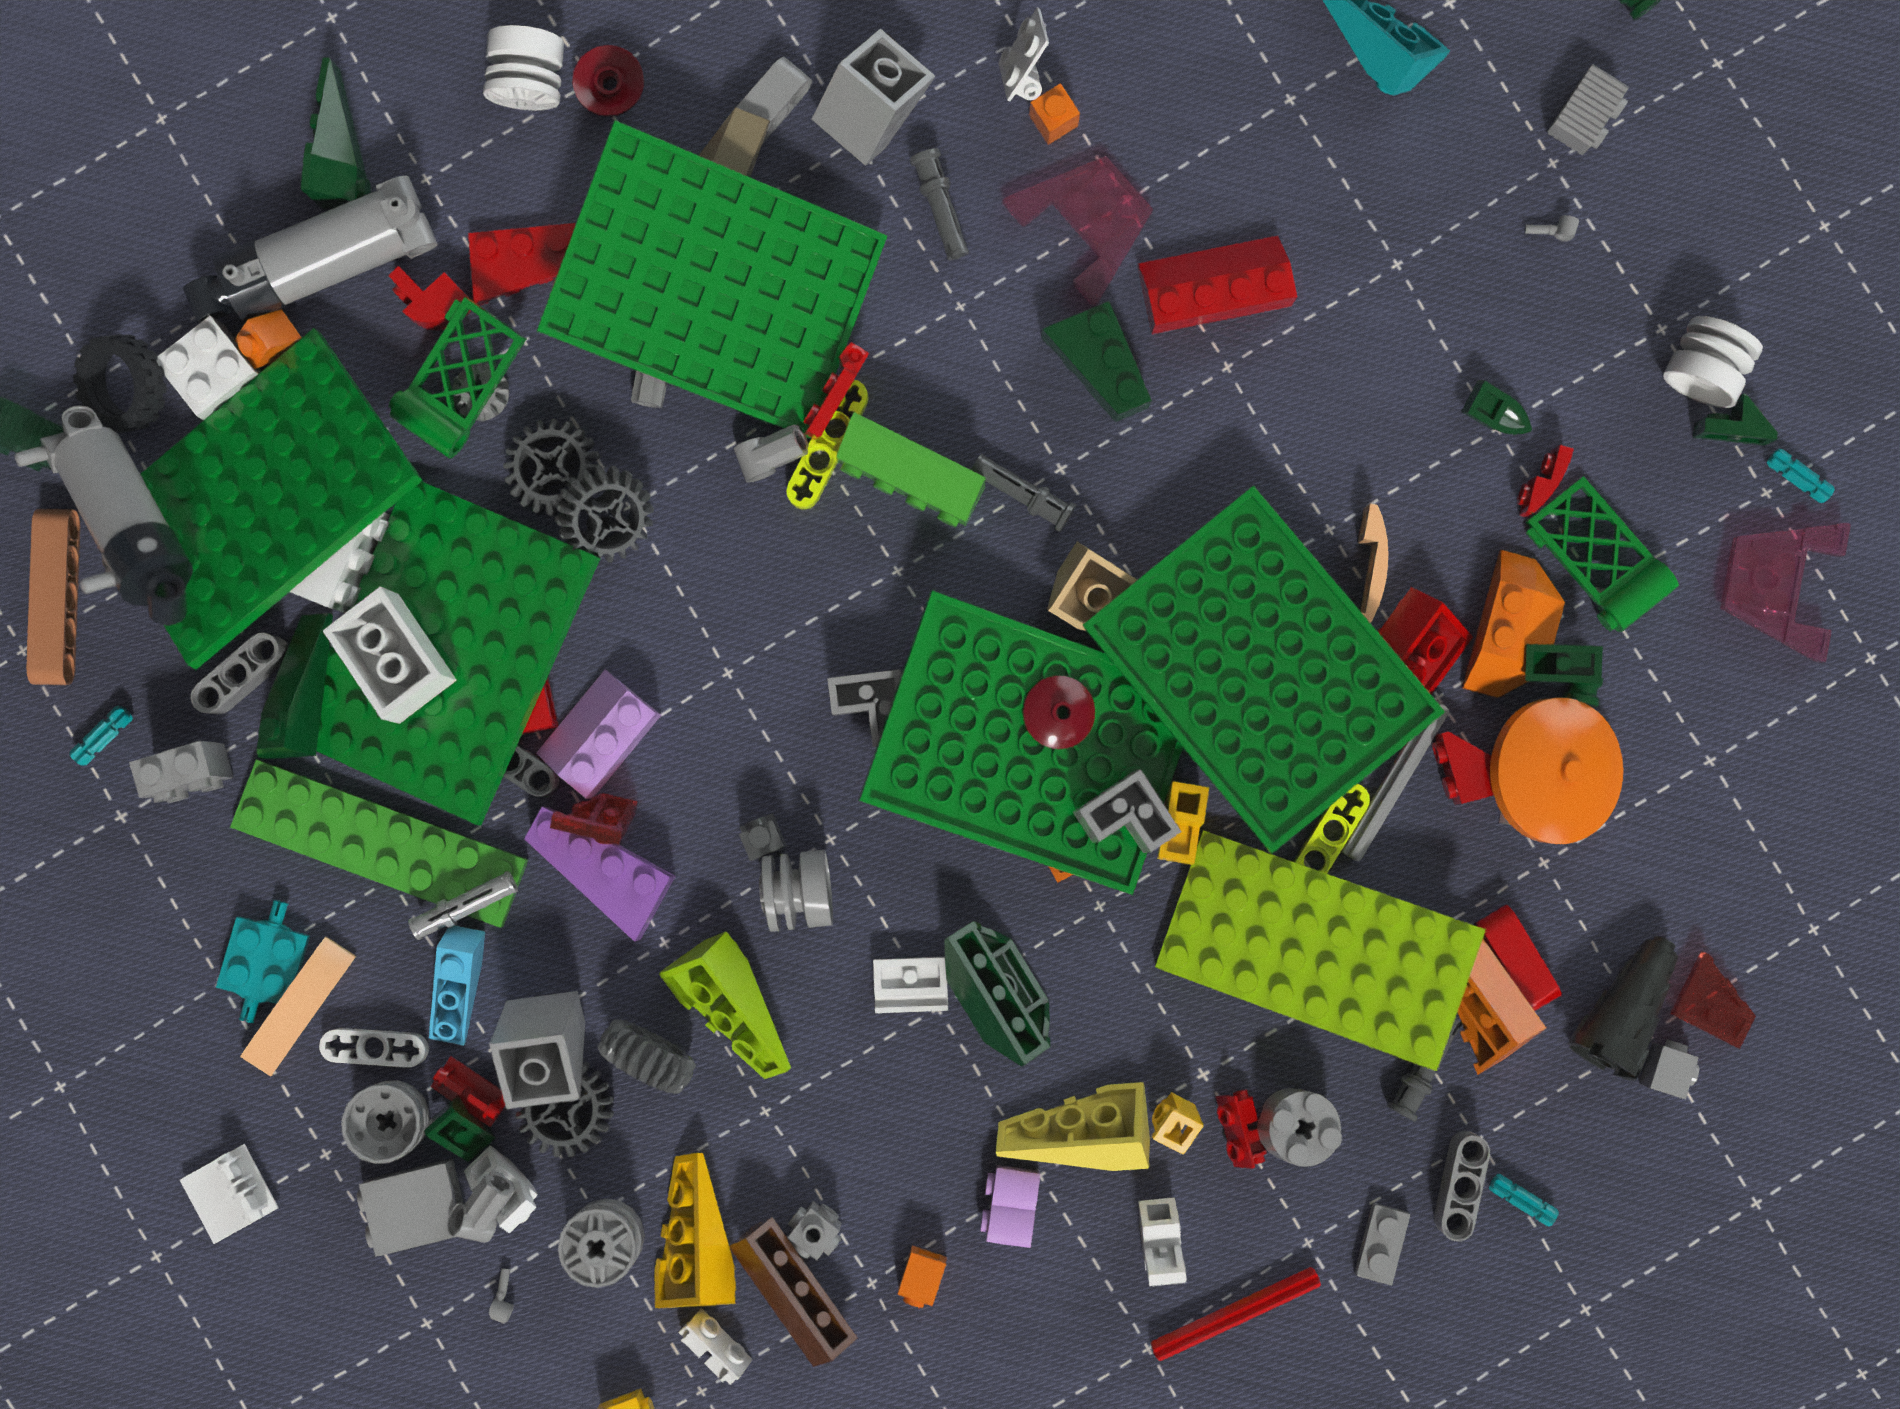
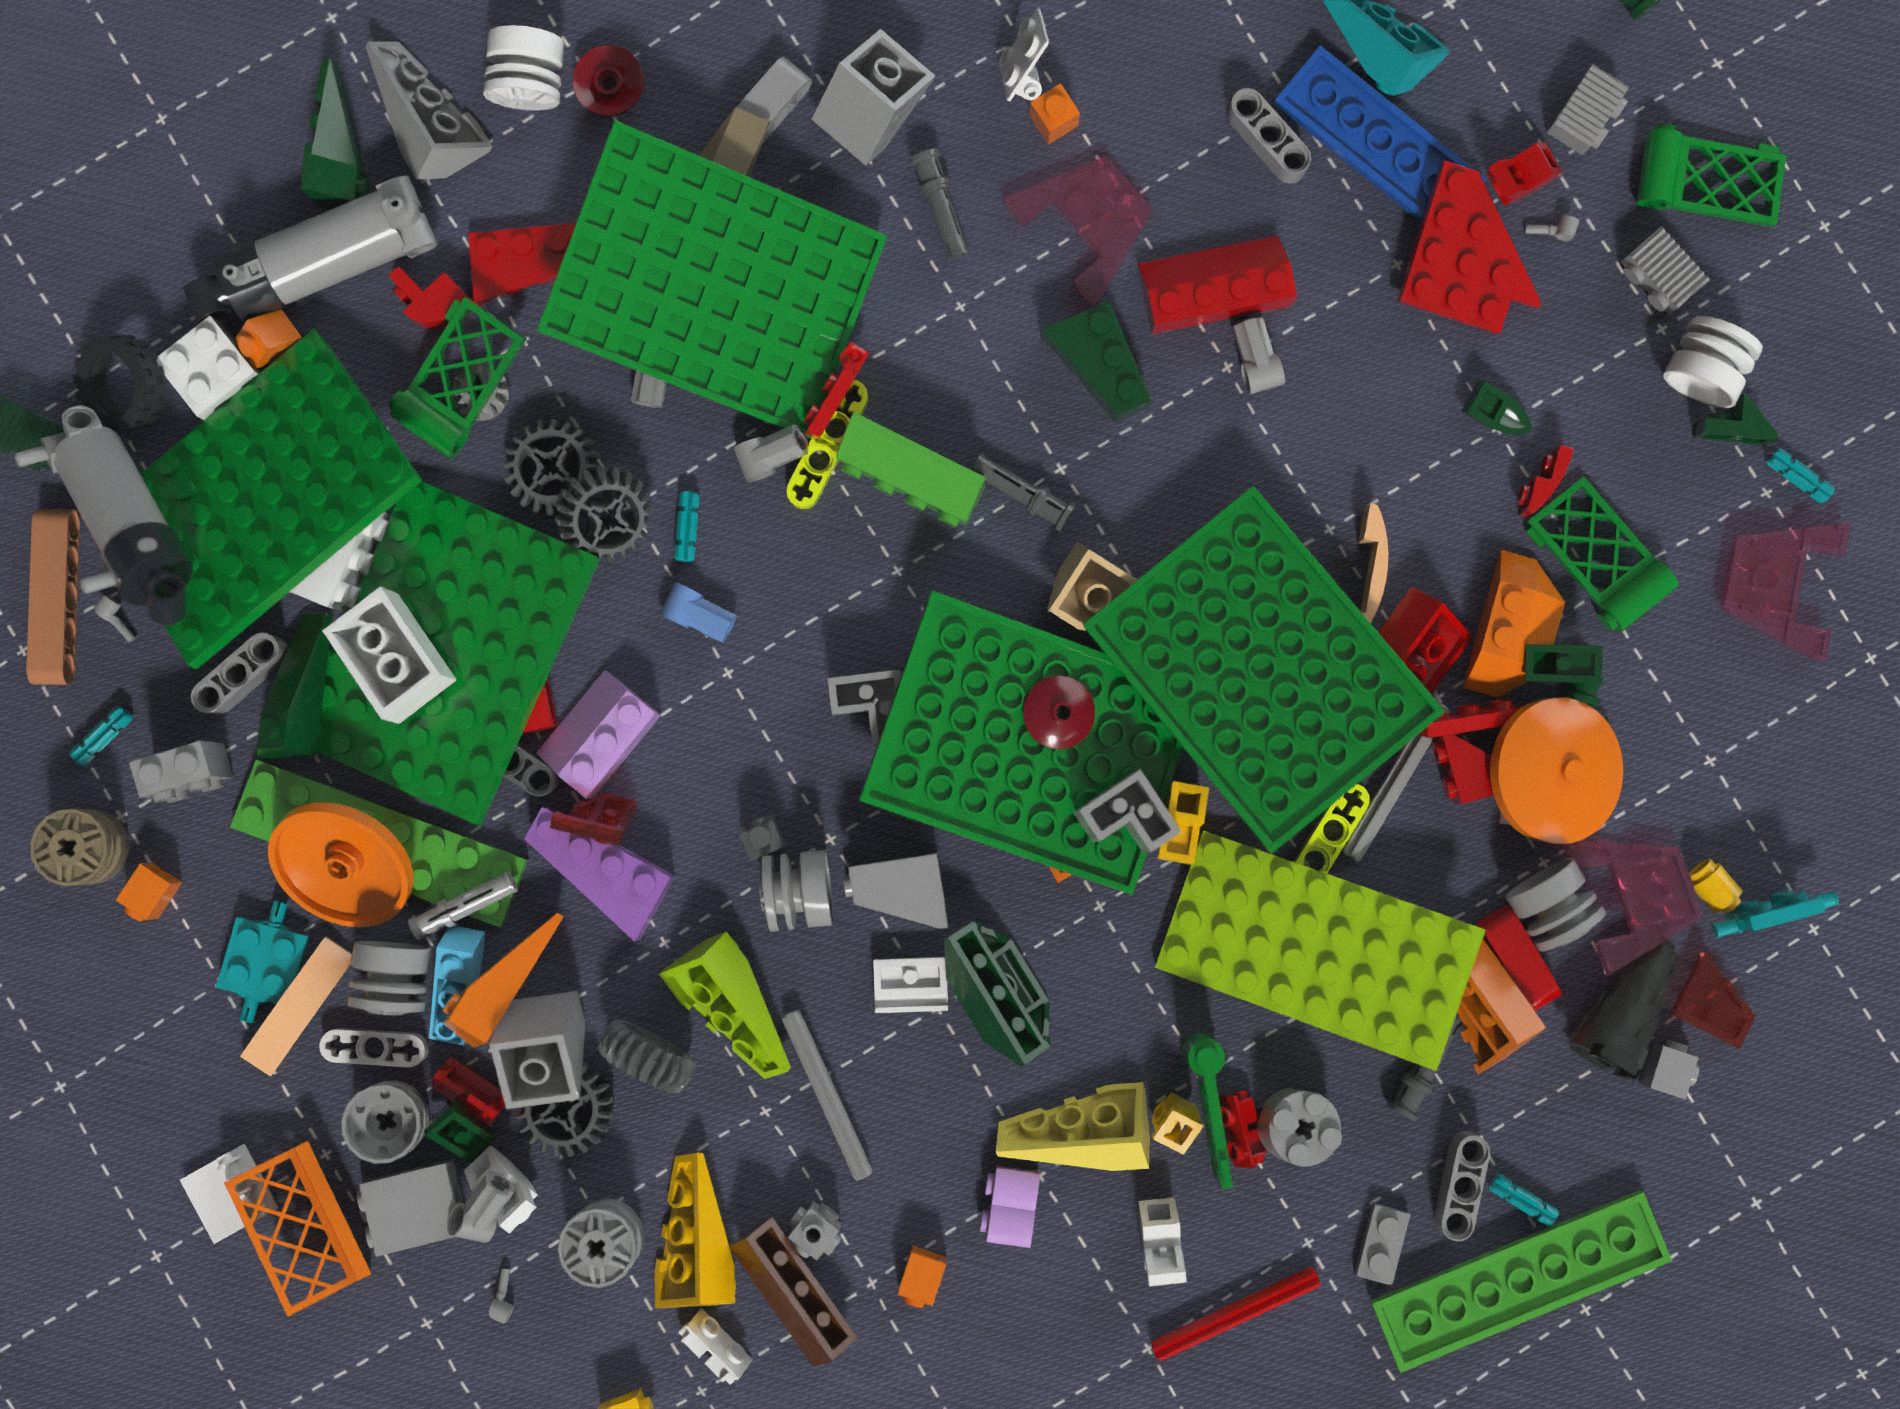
none -> dark tan wheel [30,809,130,886]
none -> light grey hand [95,595,136,643]
none -> orange brick [116,863,183,922]
none -> orange fence [224,1141,371,1317]
none -> orange dish [268,802,414,927]
none -> light grey wheel [346,941,432,1015]
none -> light grey wedge [366,42,492,179]
none -> orange wedge [442,913,564,1048]
none -> medium blue piece [659,582,737,643]
none -> teal axle [674,491,700,562]
none -> light grey axle [782,1010,872,1181]
none -> light grey slope [843,853,948,929]
none -> green piece [1181,1032,1233,1189]
none -> light grey beam [1227,88,1311,184]
none -> light grey piece [1232,317,1285,394]
none -> blue plate [1273,45,1487,223]
none -> bright green plate [1370,1190,1672,1373]
none -> red wing [1396,161,1541,334]
none -> red plate [1418,699,1522,738]
none -> red brick [1487,142,1564,205]
none -> light grey wheel [1506,858,1606,952]
none -> clear pink wing [1562,839,1704,976]
none -> light grey brick [1621,227,1710,315]
none -> green piece [1636,124,1786,227]
none -> yellow brick [1687,858,1743,914]
none -> teal plate [1711,890,1839,938]

